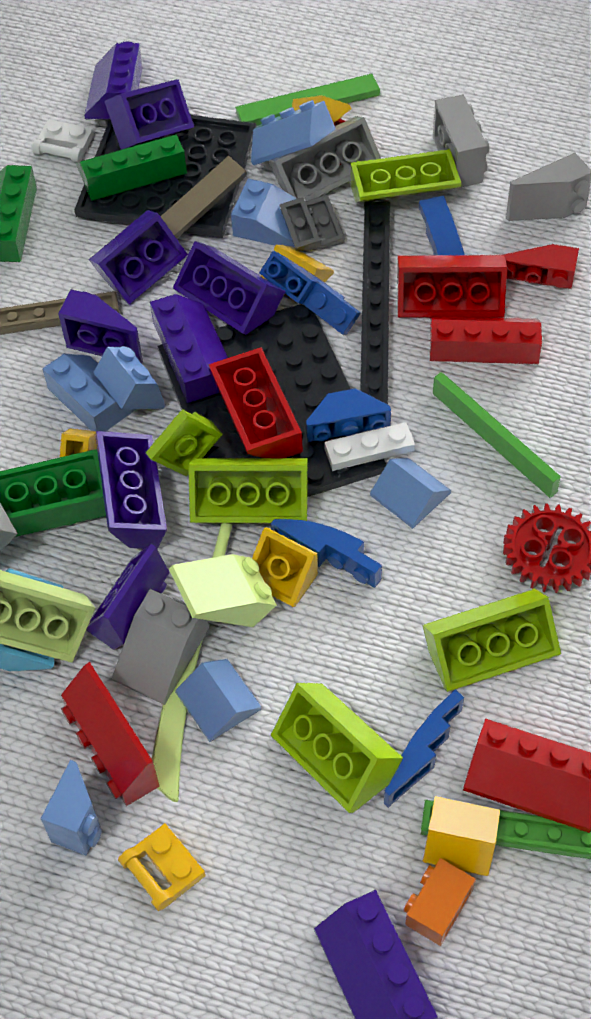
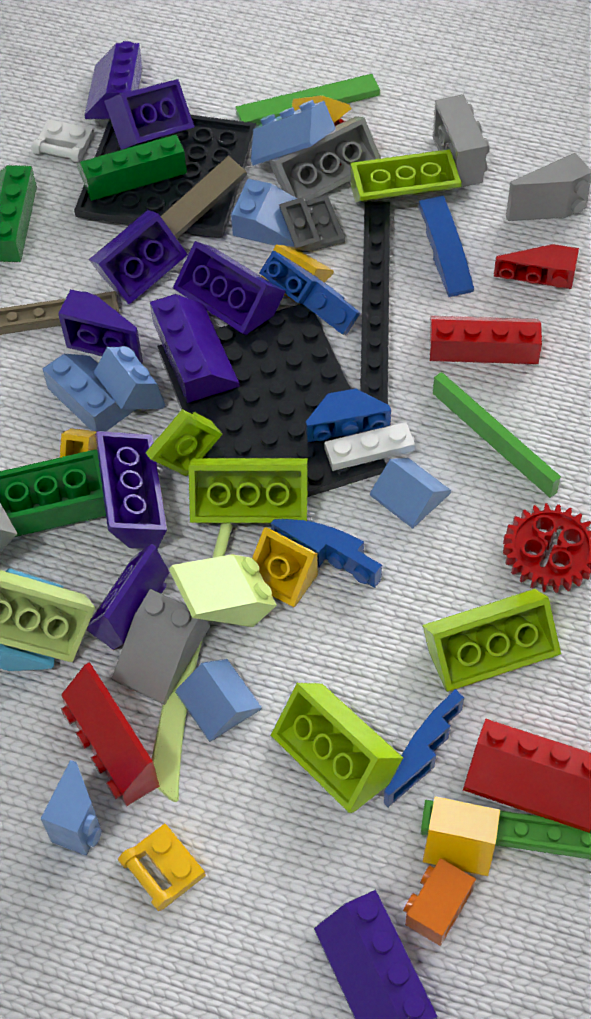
red slope [208,347,303,458] -> none
red slope [397,255,507,318] -> none

